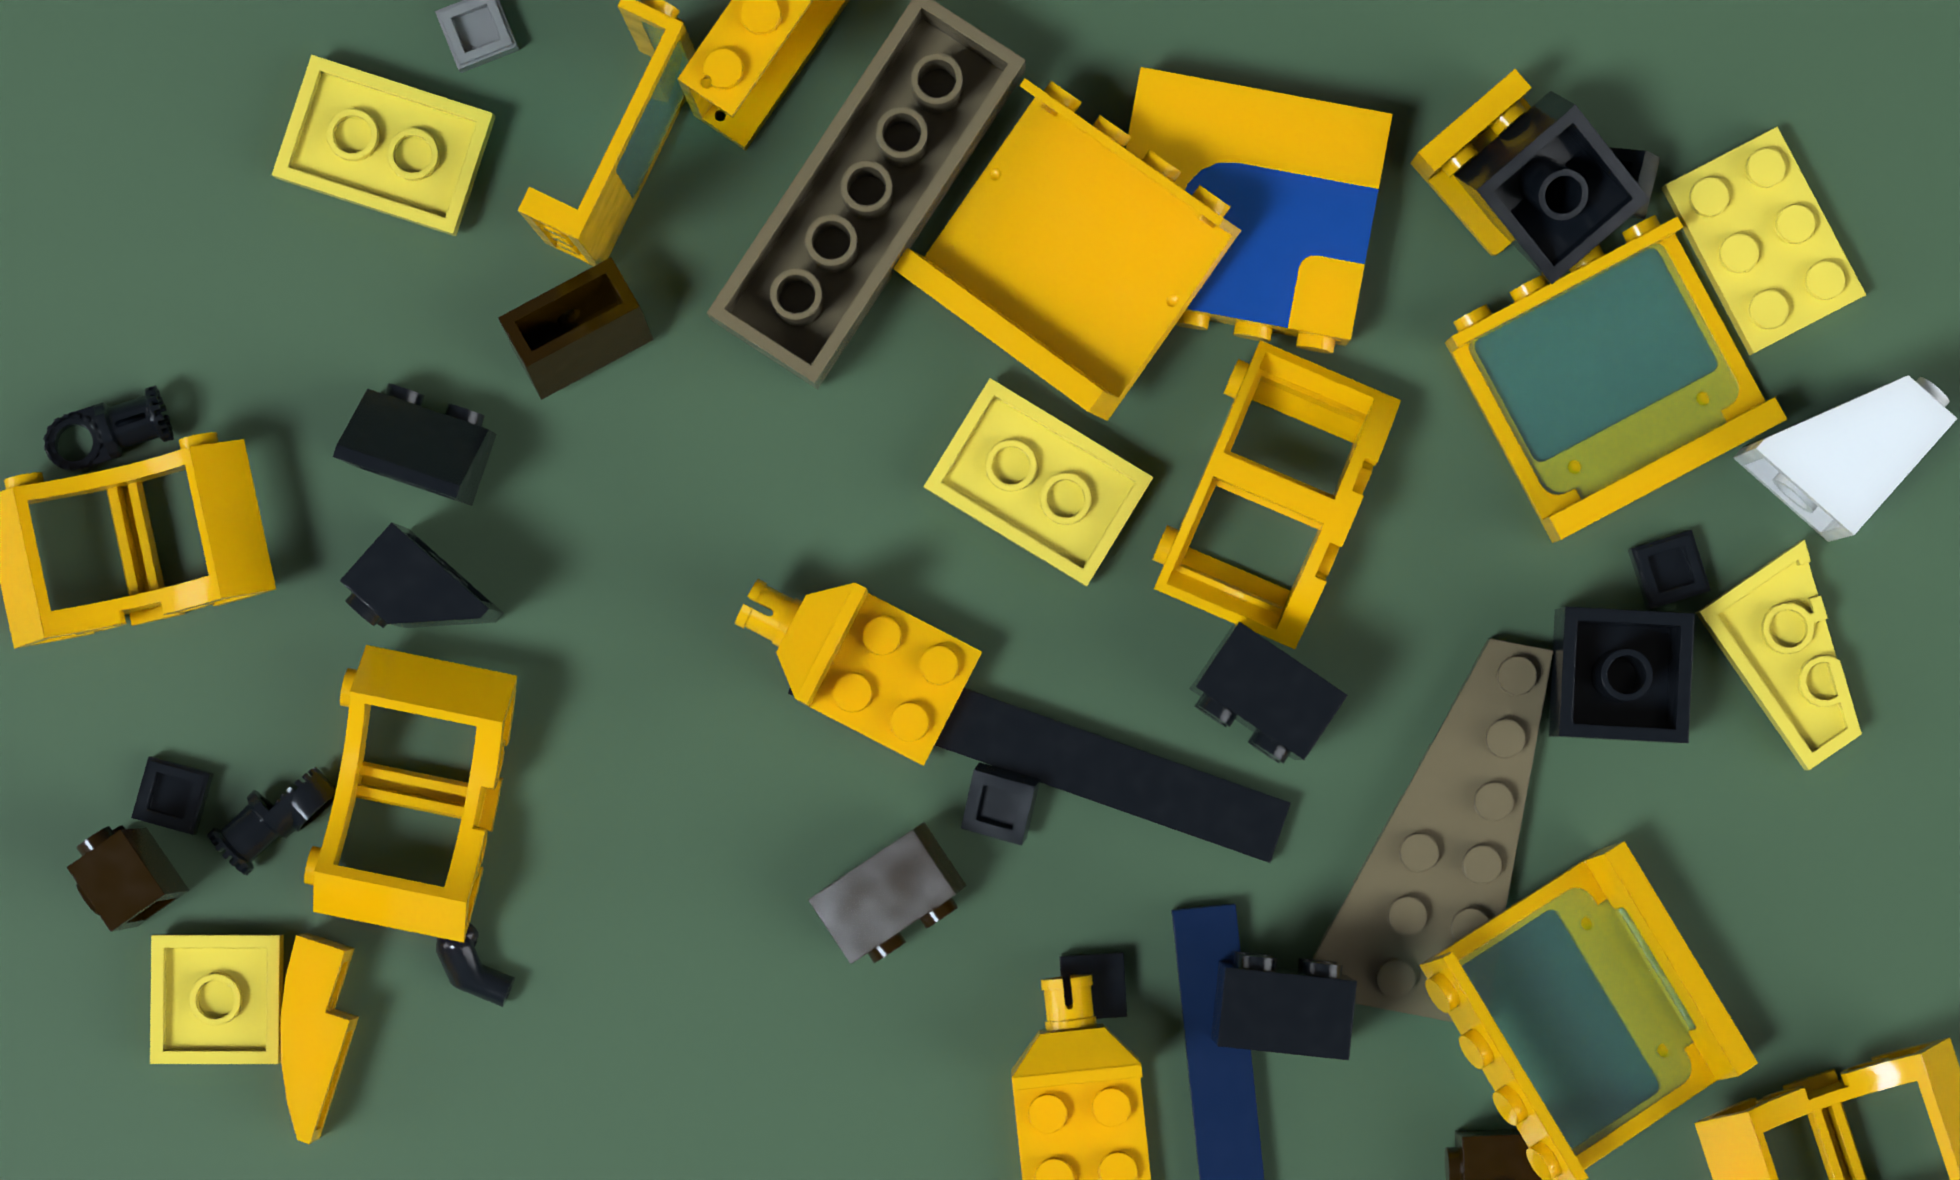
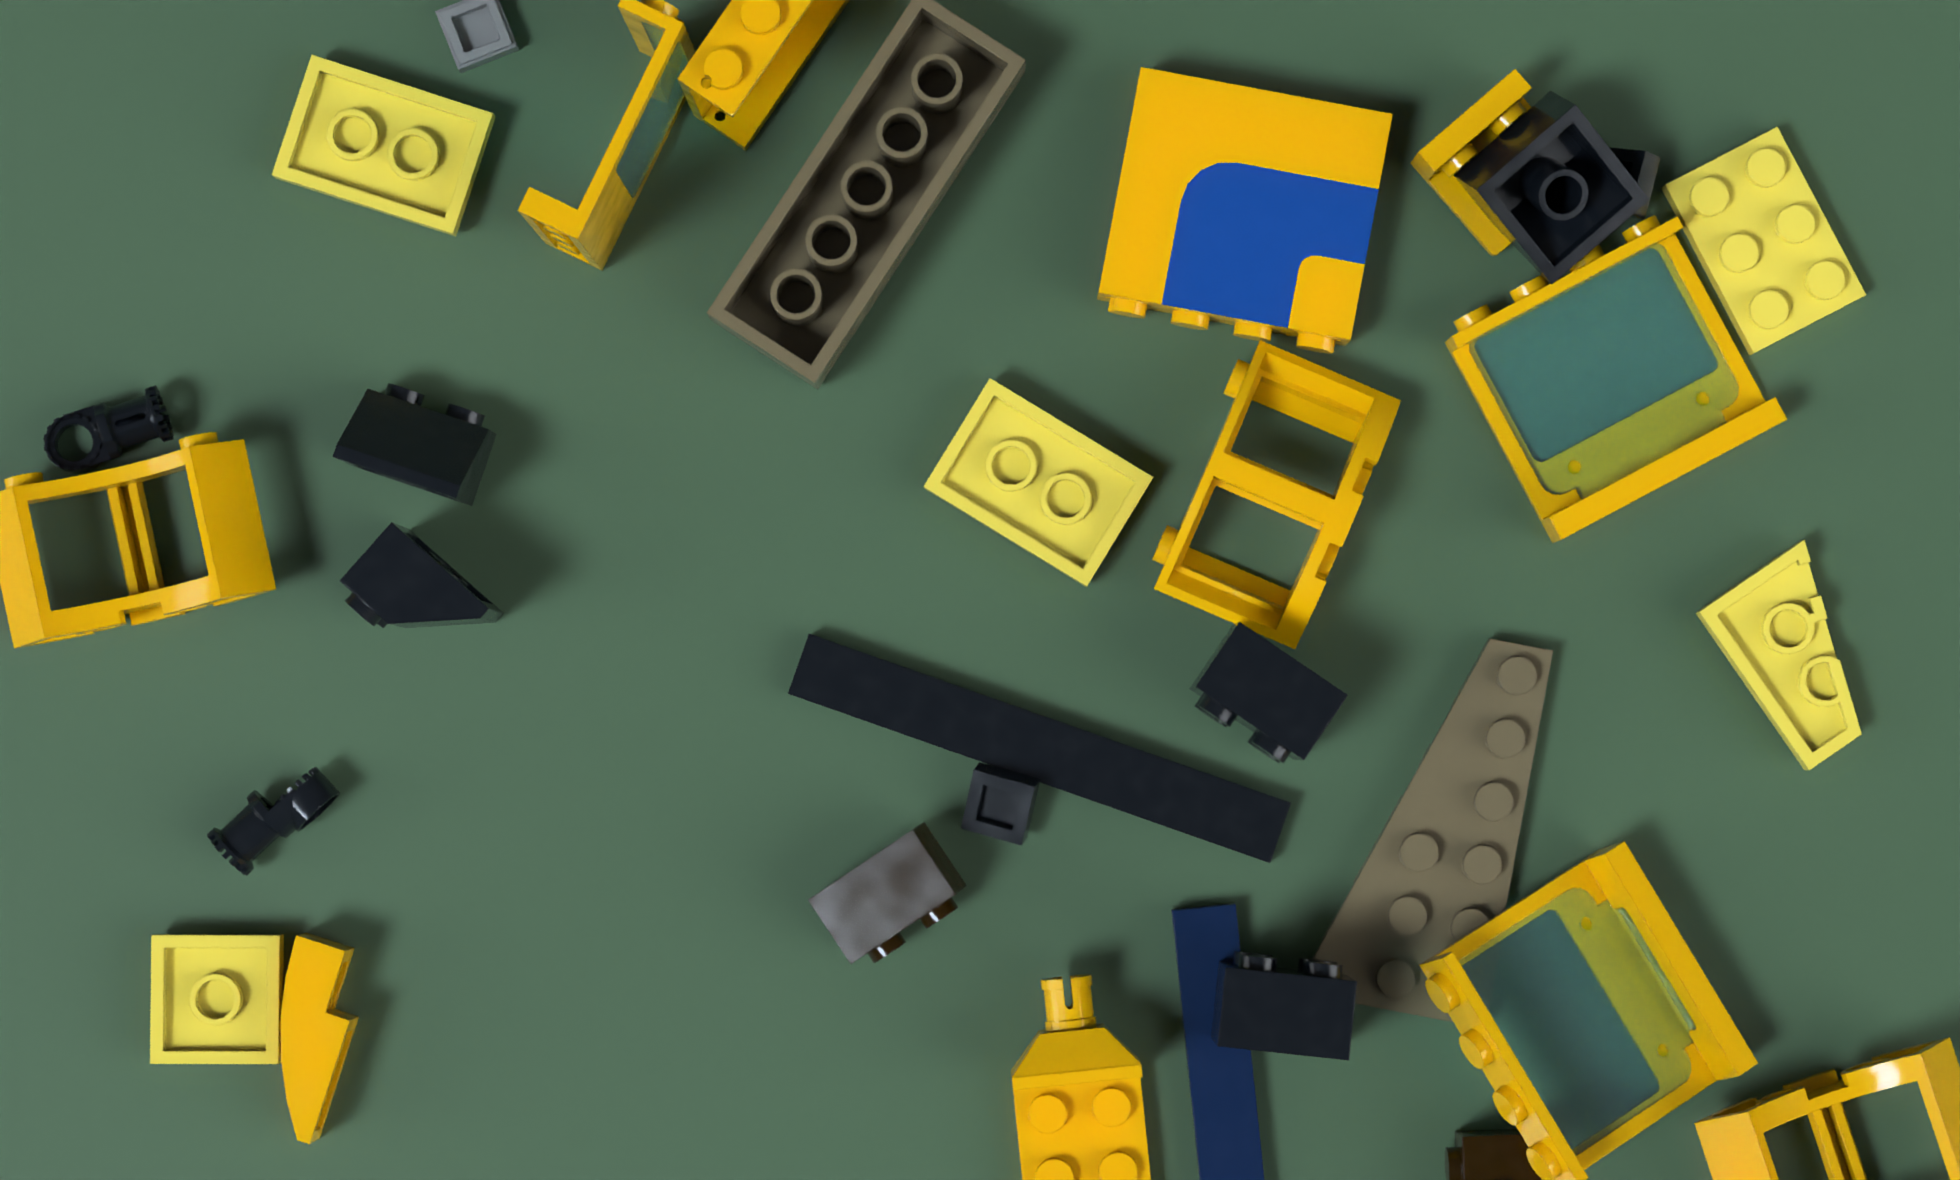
dark brown brick [67,825,189,932] -> none
black tile [131,756,214,835] -> none
yellow window [304,645,517,943] -> none
black arm [436,923,515,1007] -> none
dark brown brick [498,257,654,400] -> none
yellow plate [735,578,982,766] -> none
yellow panel [893,78,1242,421] -> none
black tile [1059,952,1127,1019] -> none
black brick [1548,607,1695,743] -> none
black tile [1628,530,1711,610] -> none
white slope [1733,375,1958,542] -> none

